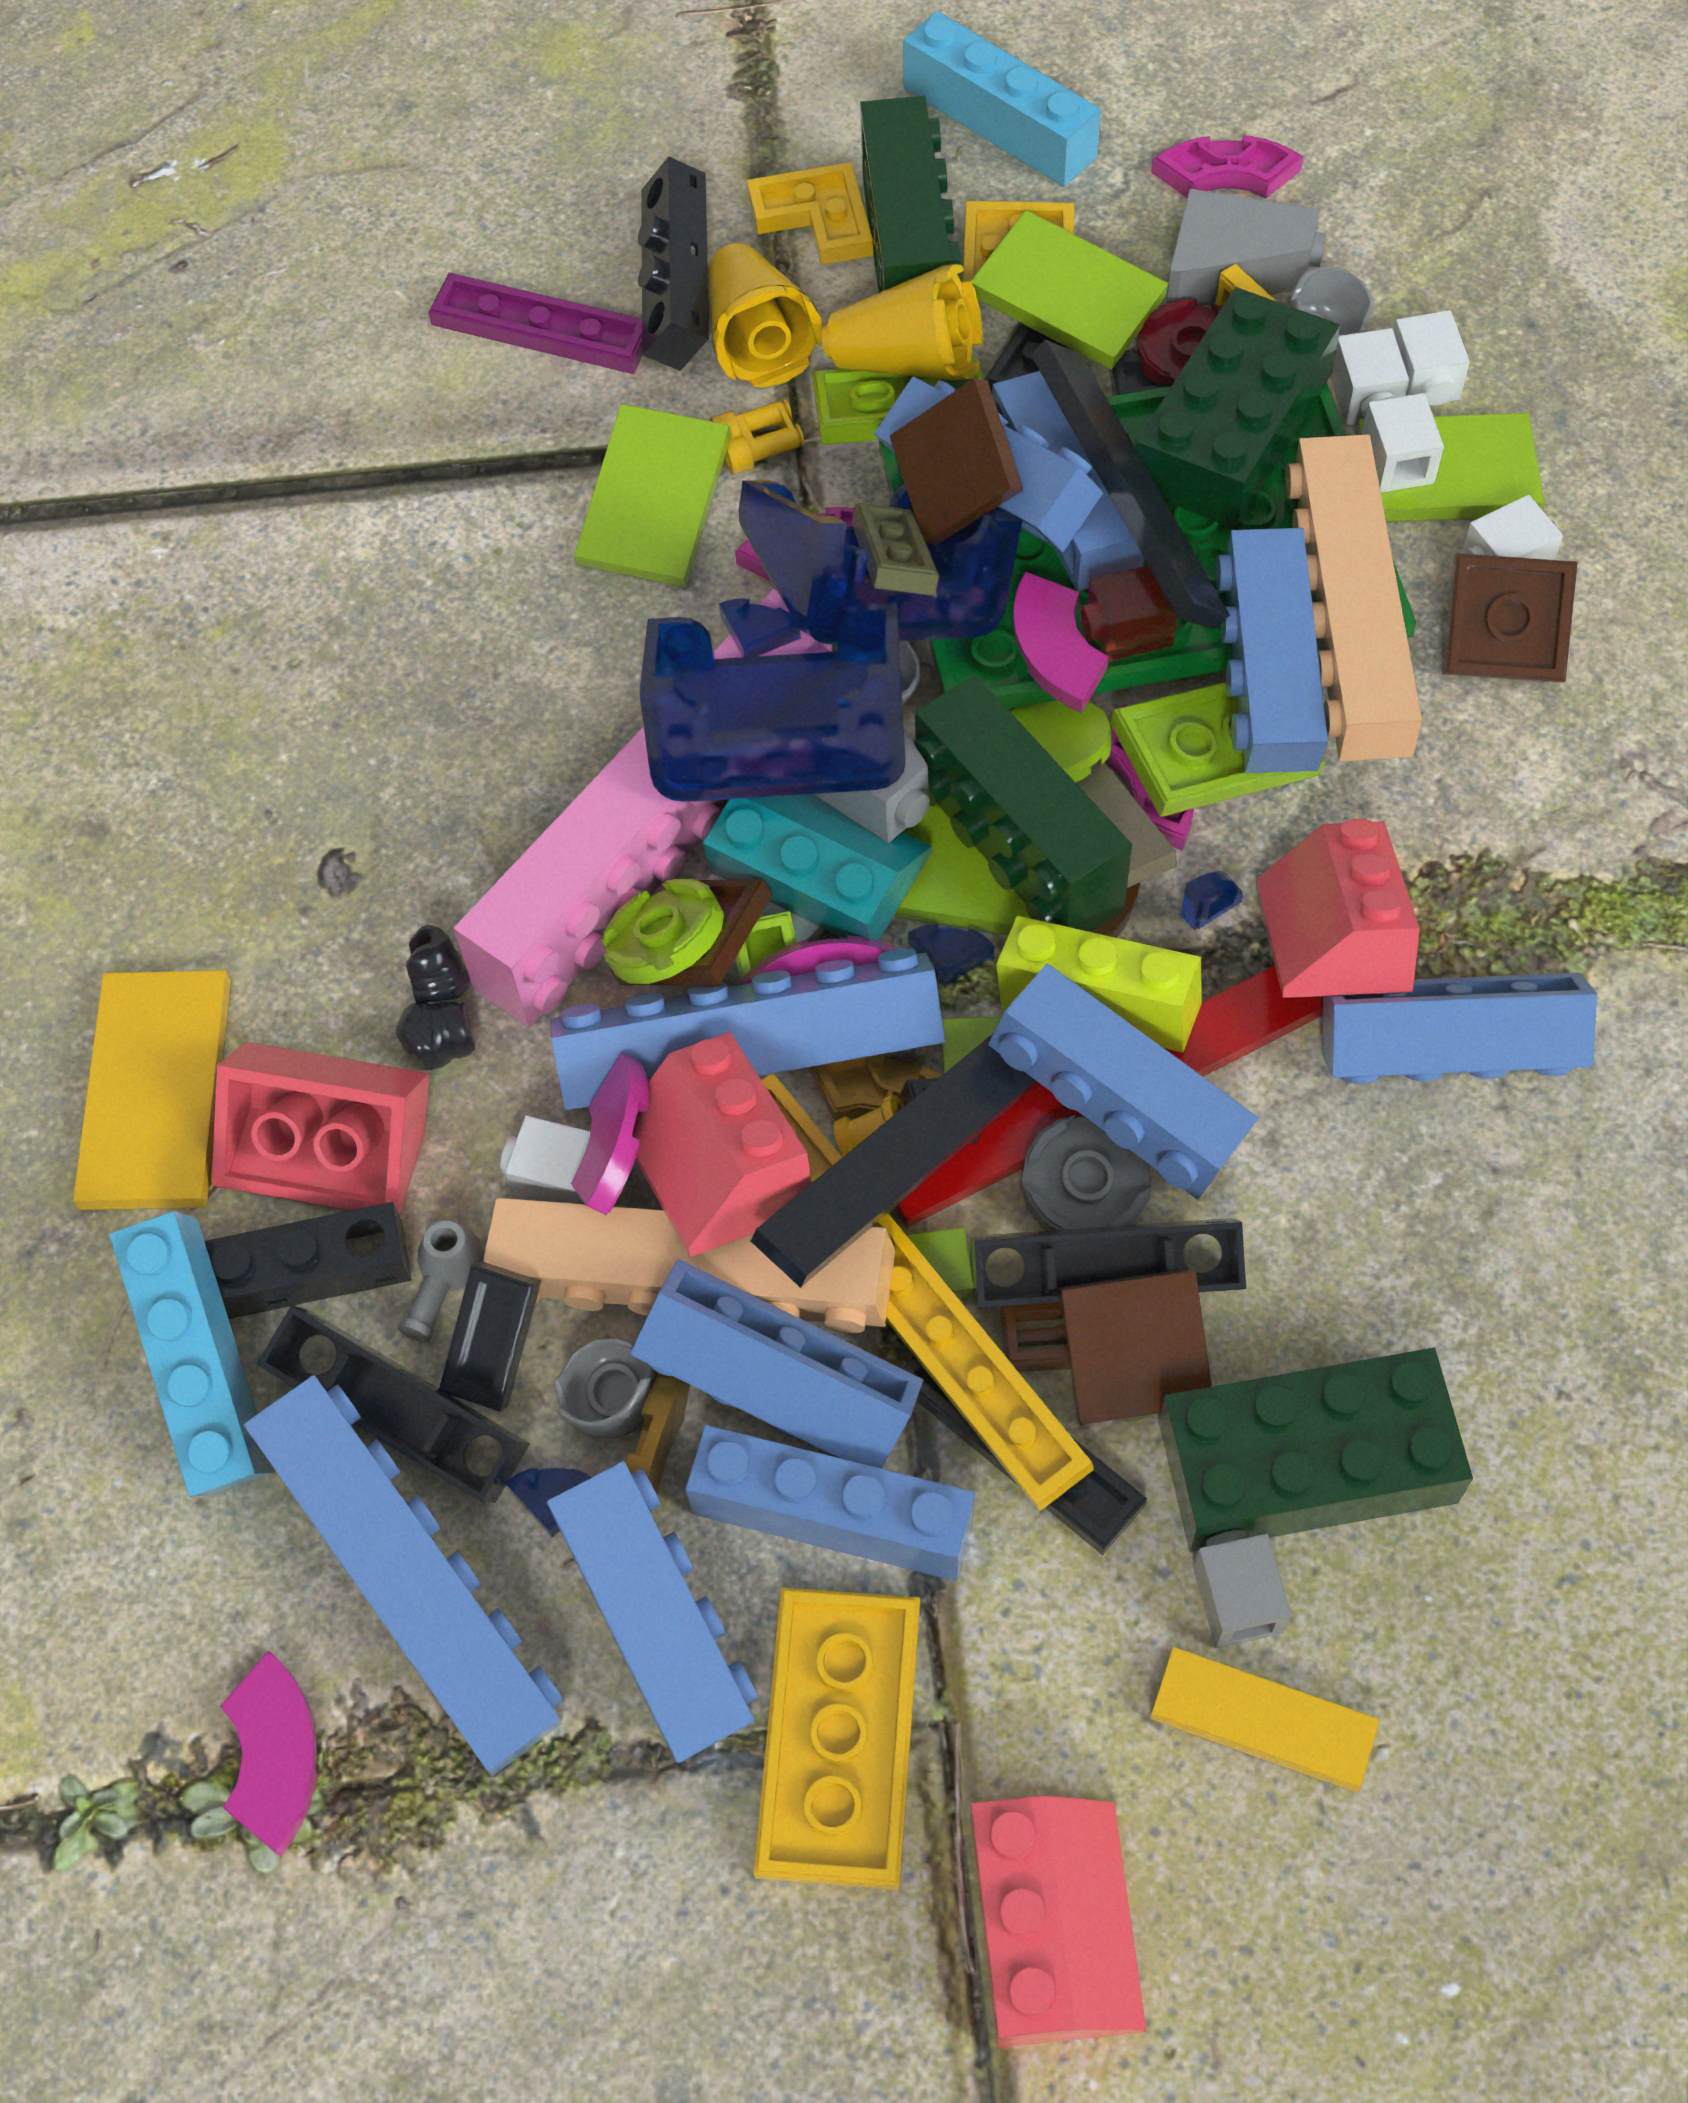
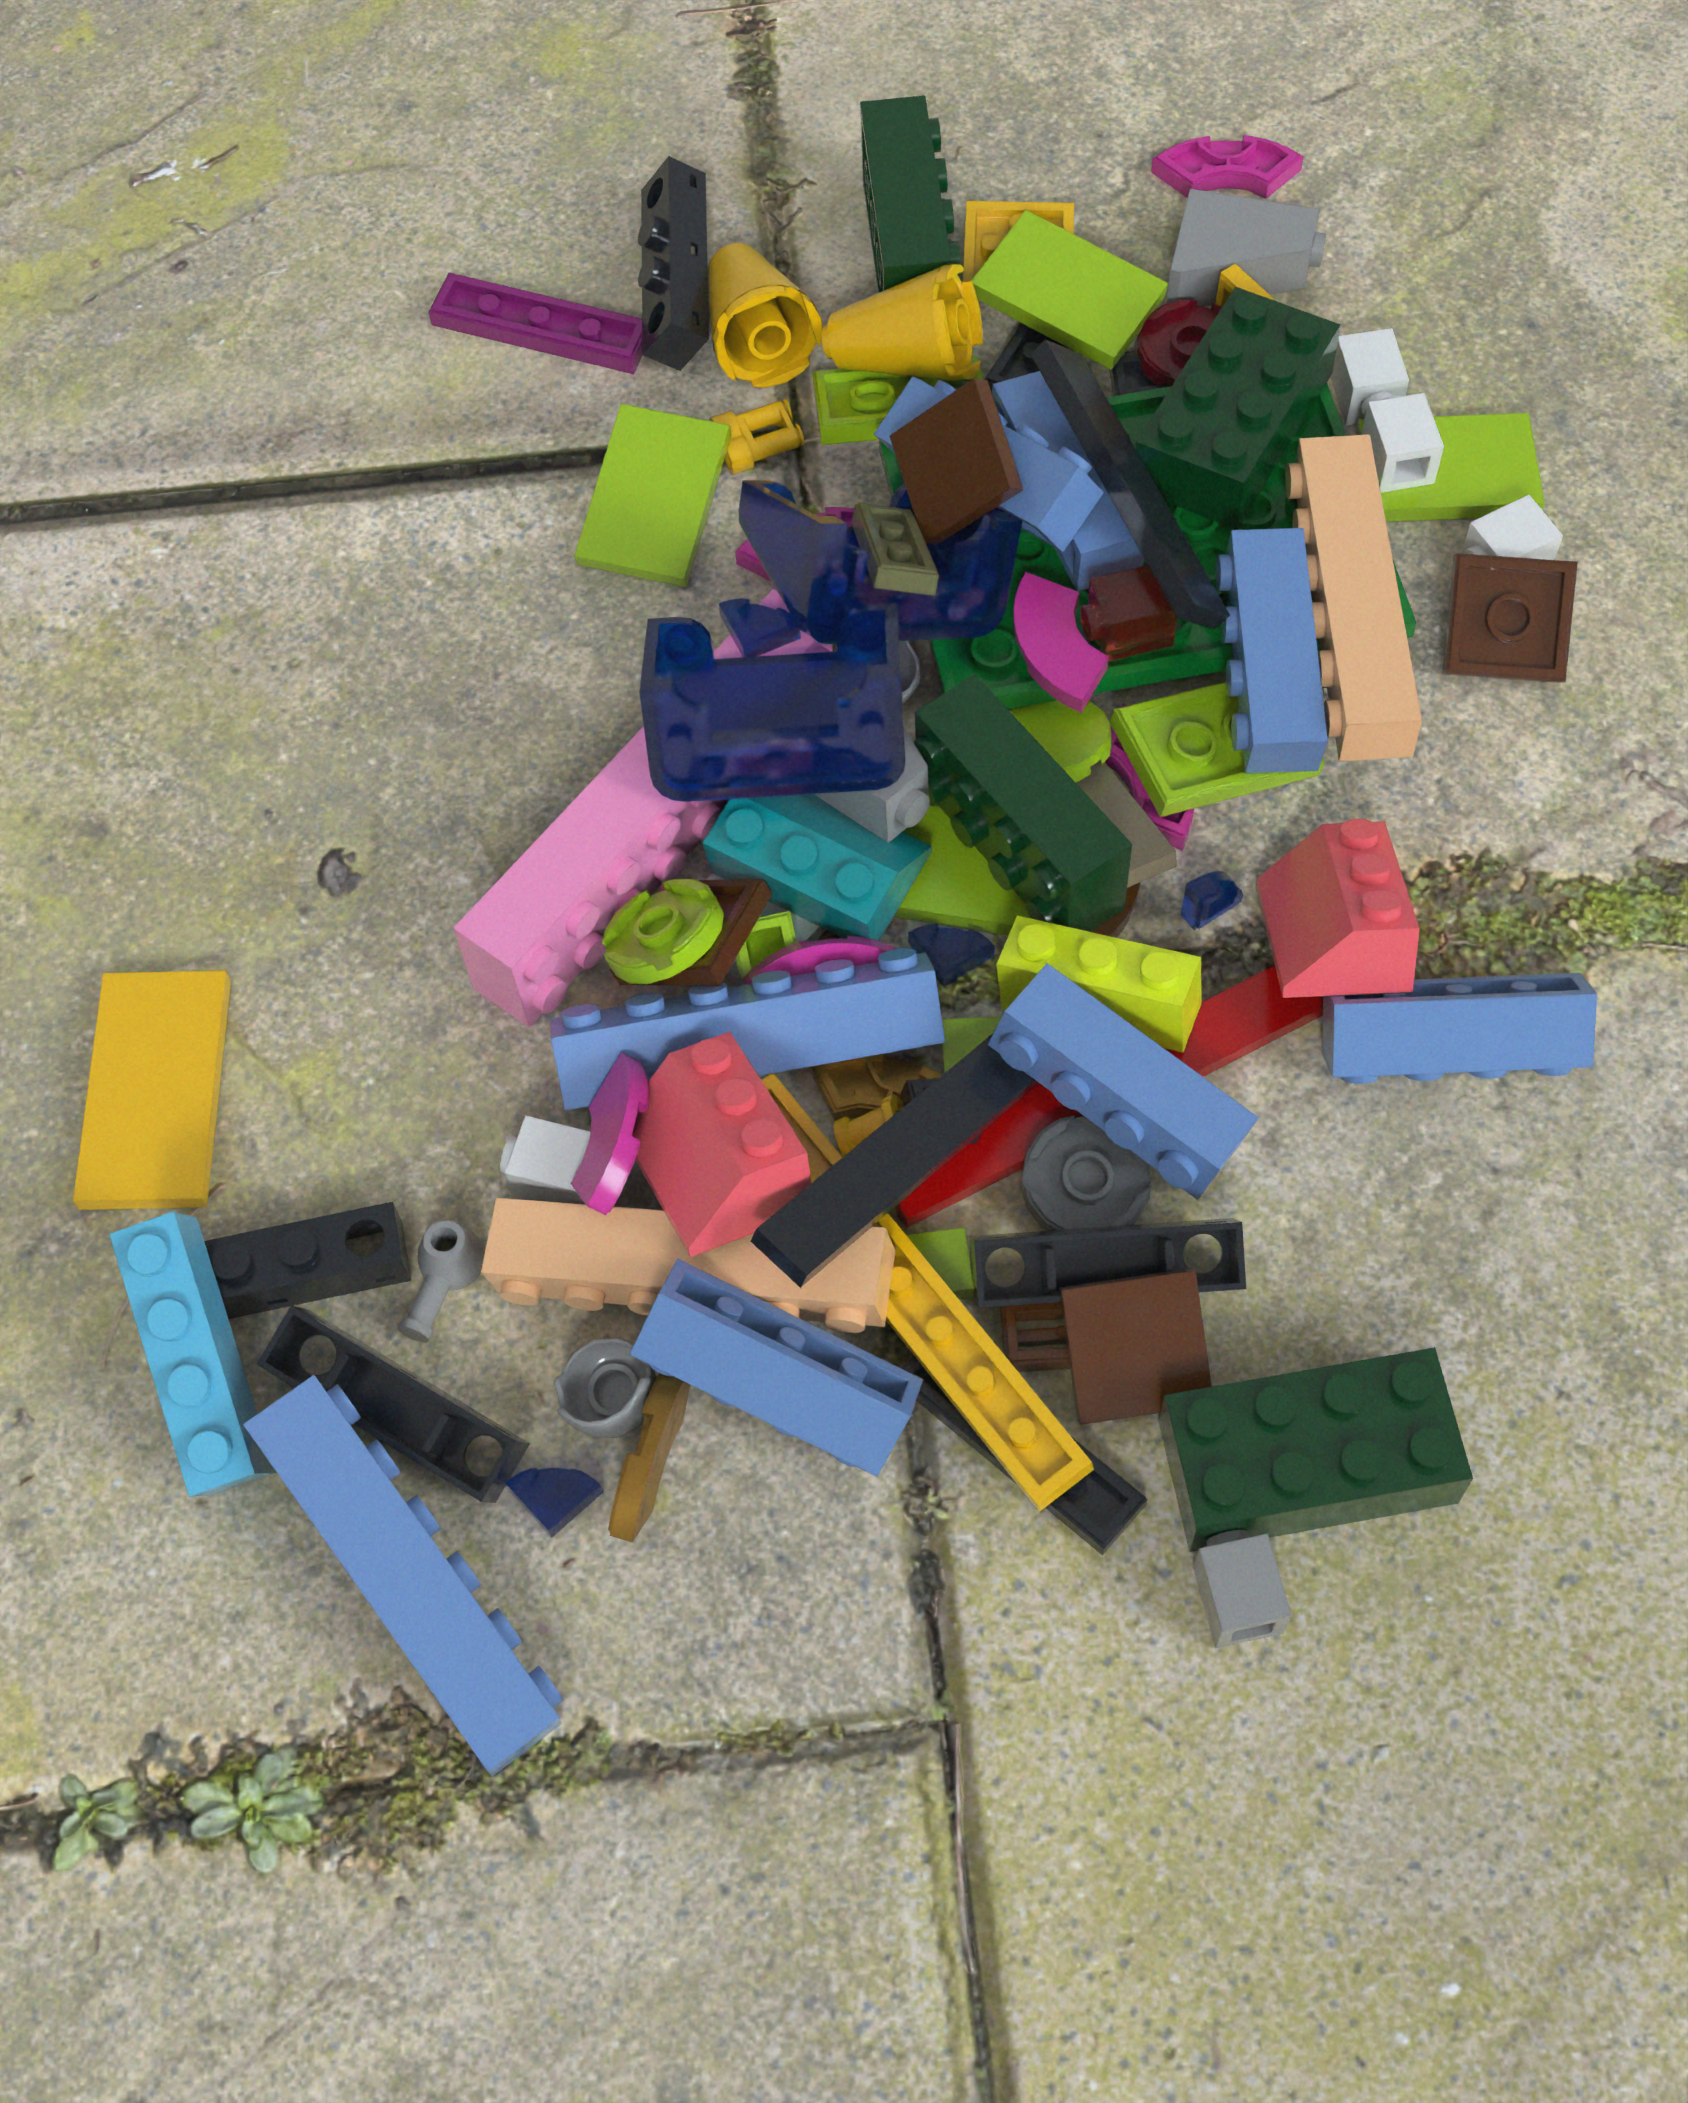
coral slope [211,1042,429,1215] -> none
dark pink tile [220,1650,318,1857] -> none
black arm [395,1002,475,1071] -> none
black arm [406,925,470,1003] -> none
black tile [439,1261,541,1412] -> none
medium blue brick [546,1461,758,1763] -> none
medium blue brick [685,1425,975,1582] -> none
yellow plate [747,162,873,265] -> none
yellow tile [753,1587,920,1890] -> none
medium azure brick [903,11,1101,187] -> none
coral slope [970,1795,1146,2048] -> none
yellow tile [1150,1647,1380,1793] -> none
light grey hair [1288,265,1375,336] -> none
white brick [1393,310,1470,406] -> none

